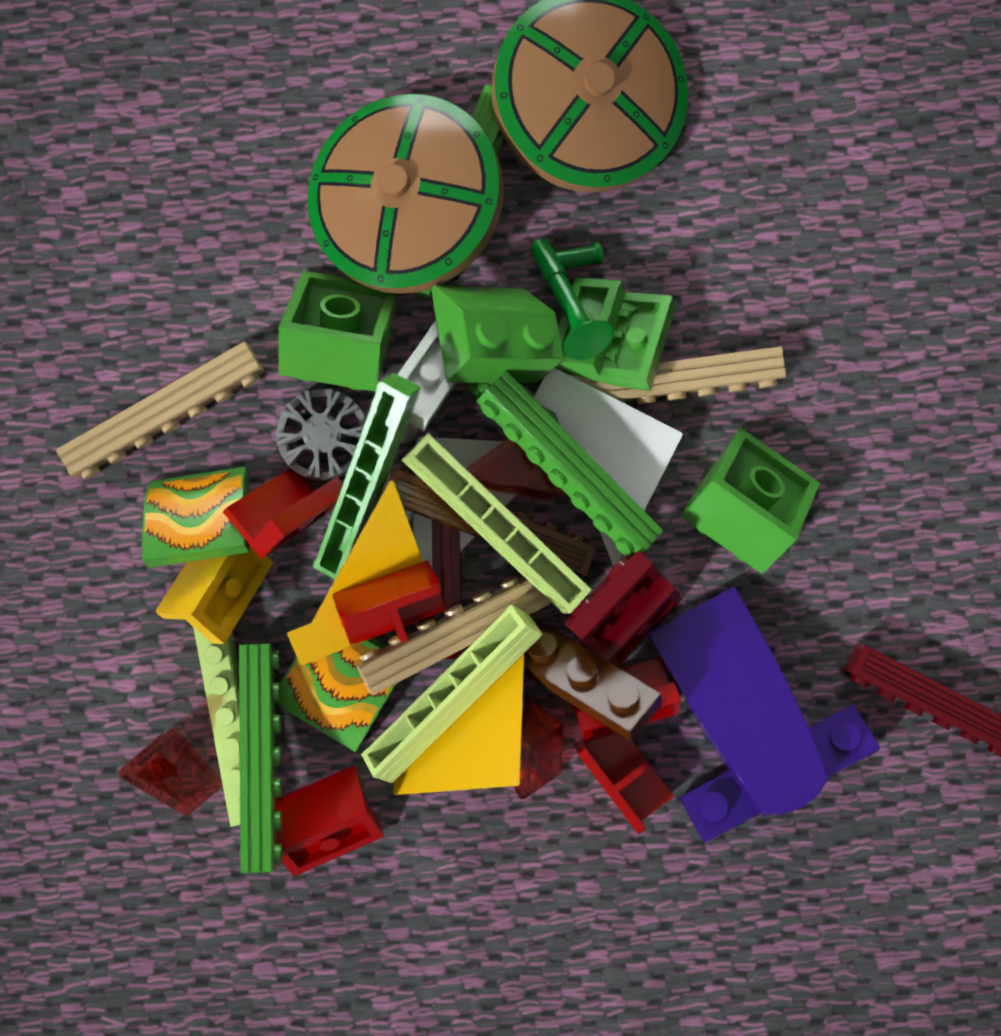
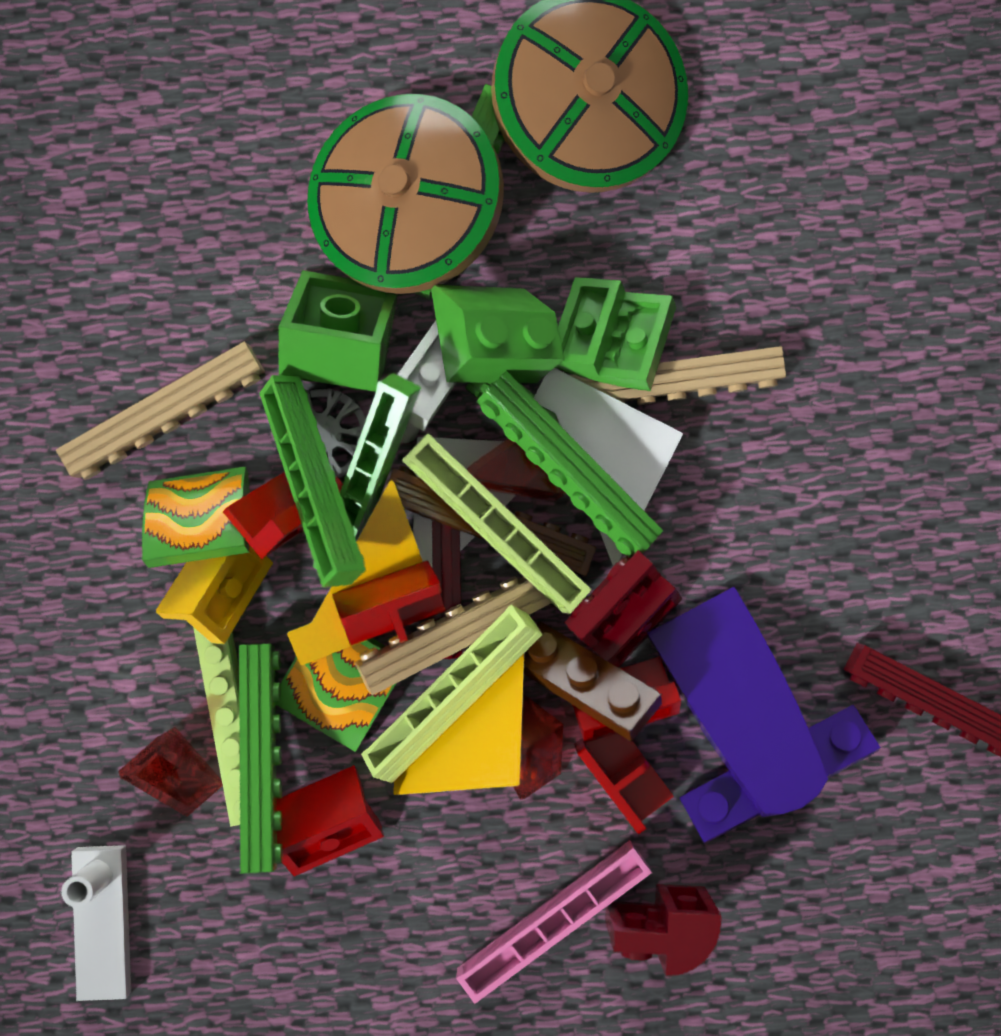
green piece [530,238,614,360] -> none
bright green slope [681,427,820,574] -> none
none -> white piece [62,845,131,1001]
none -> bright green piece [259,375,366,587]
none -> bright pink piece [456,840,652,1004]
none -> dark red brick [605,884,721,976]

